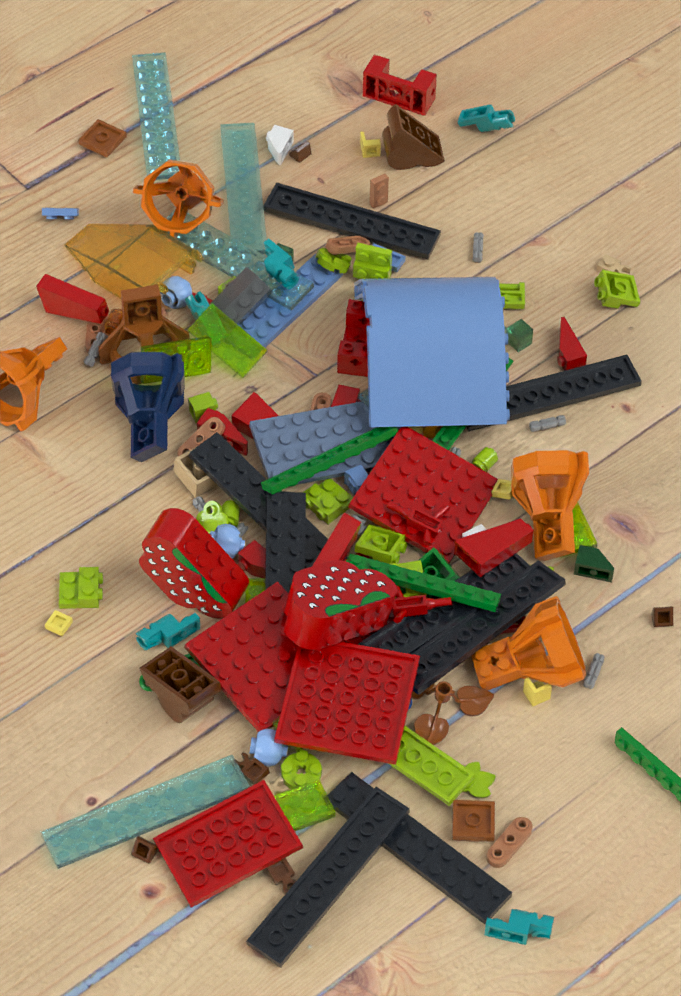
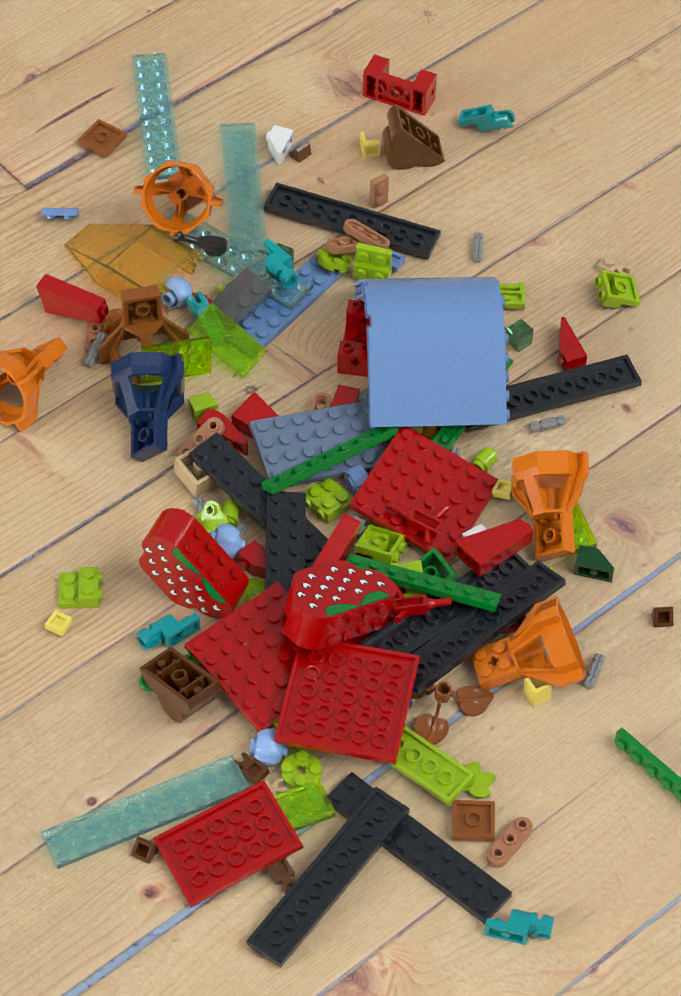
none -> black piece [173,230,228,257]
none -> nougat plate [343,219,390,249]

